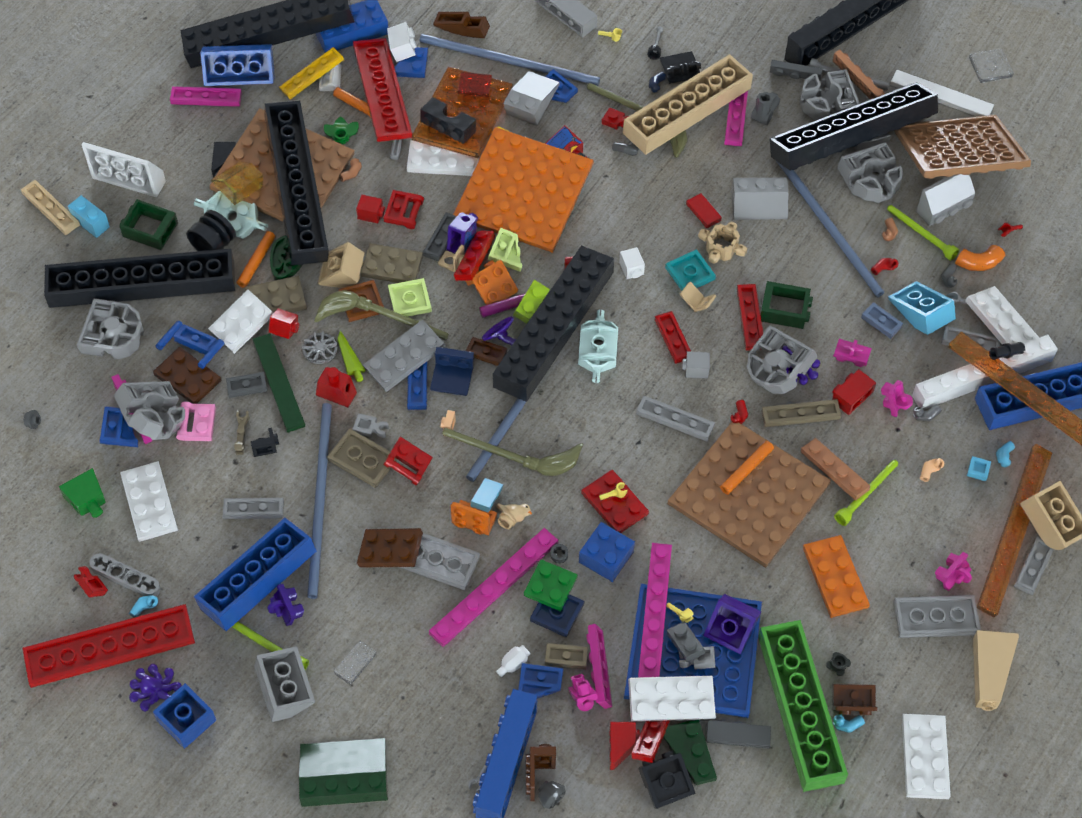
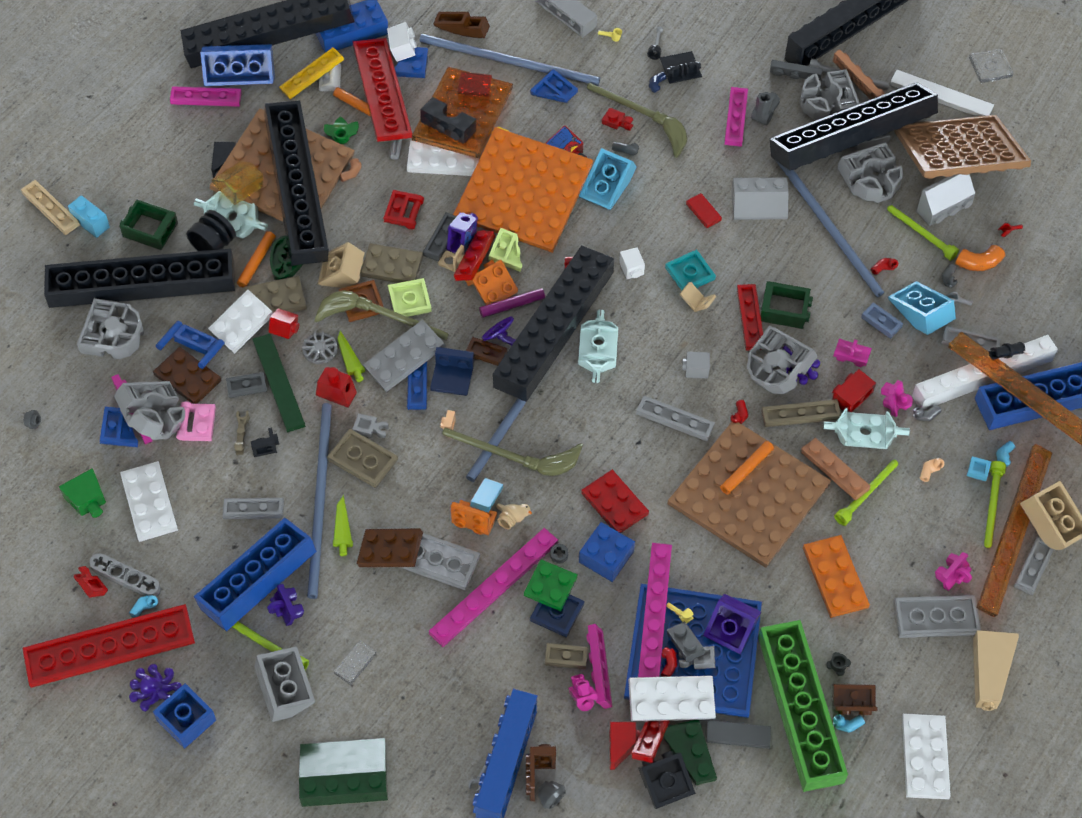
white slope [82,142,166,197] -> none
red brick [356,194,385,224] -> none
red plate [383,436,433,486] -> none
white plant [496,645,530,677] -> none
light grey slope [503,71,560,125] -> none
lime brick [513,280,550,324] -> none
blue wing [518,663,563,699] -> none
light yellow hand [599,482,627,500] -> none
tan brick [623,54,753,155] -> none
red tile [654,311,691,364] -> none
tan piece [698,222,748,264] -> none
nougat arm [882,218,898,241] -> none
white plate [965,286,1039,344] -> none
none -> lime bar [333,495,353,556]
none -> medium azure slope [579,148,637,210]
none -> red arm [660,647,677,677]
none -> light aqua plate [823,408,910,449]
none -> lime piece [984,461,1006,548]

